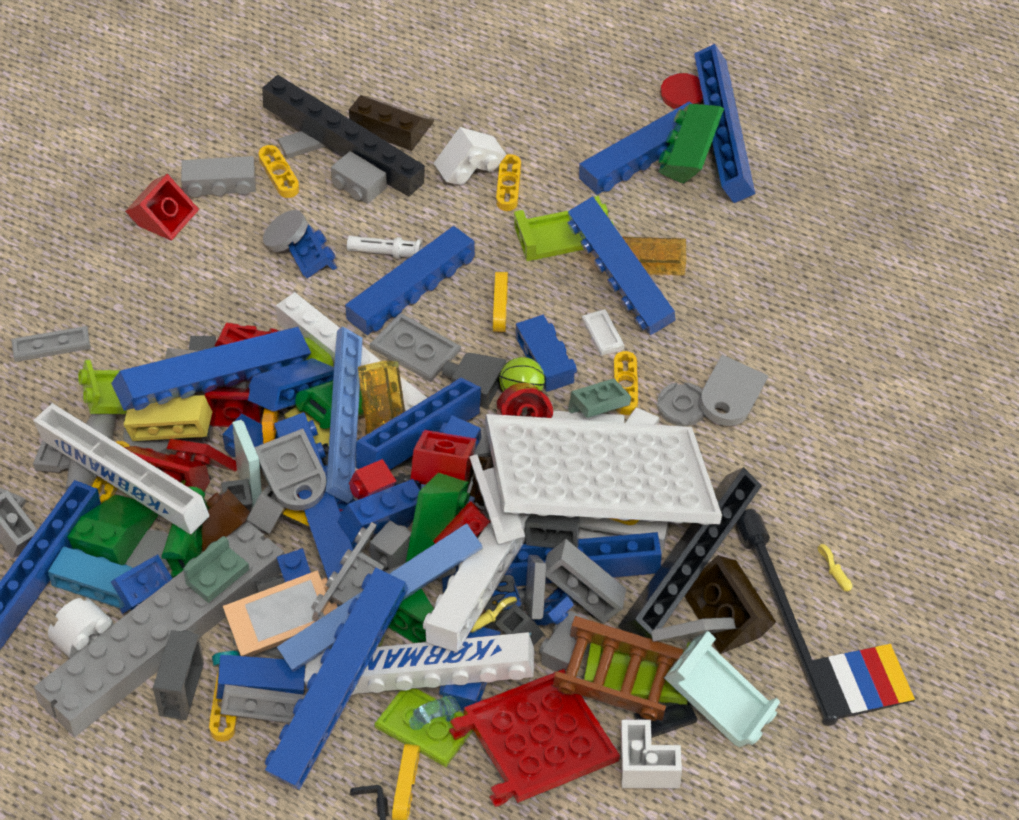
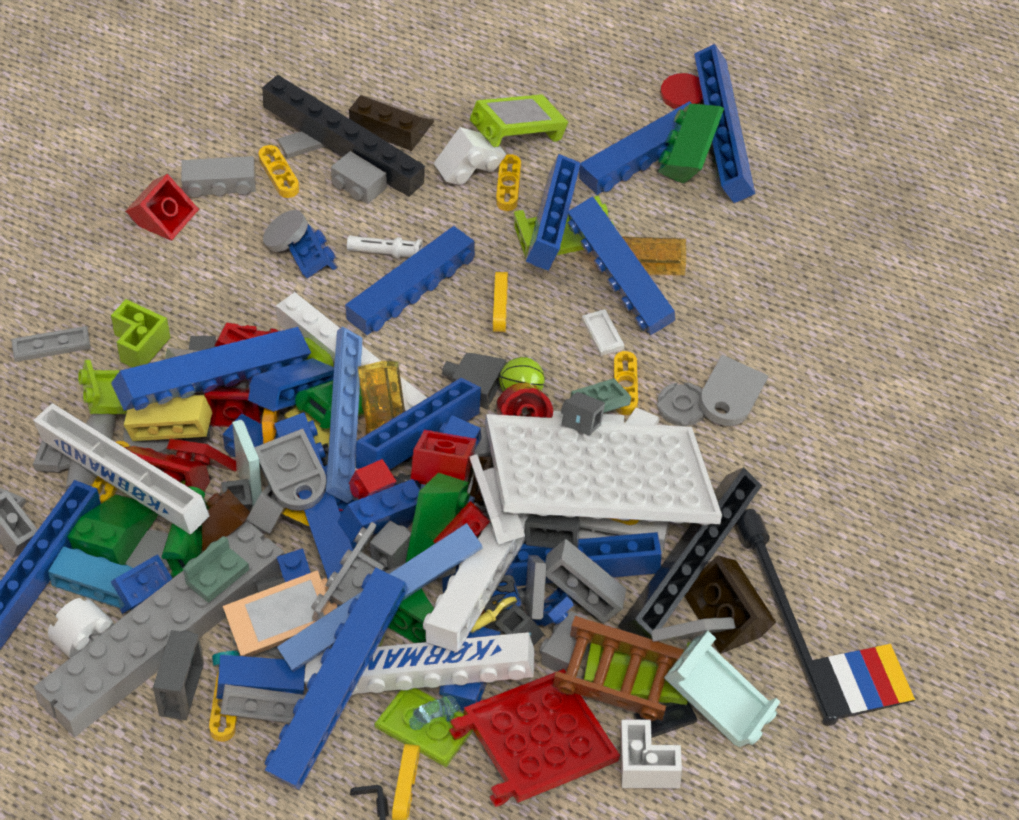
light grey tile [370,313,461,382] -> none
blue brick [516,314,577,392] -> none
light yellow piece [817,544,852,592] -> none
none -> lime brick [111,299,171,367]
none -> lime panel [470,94,568,147]
none -> blue brick [526,154,581,271]
none -> dark grey brick [561,392,605,436]

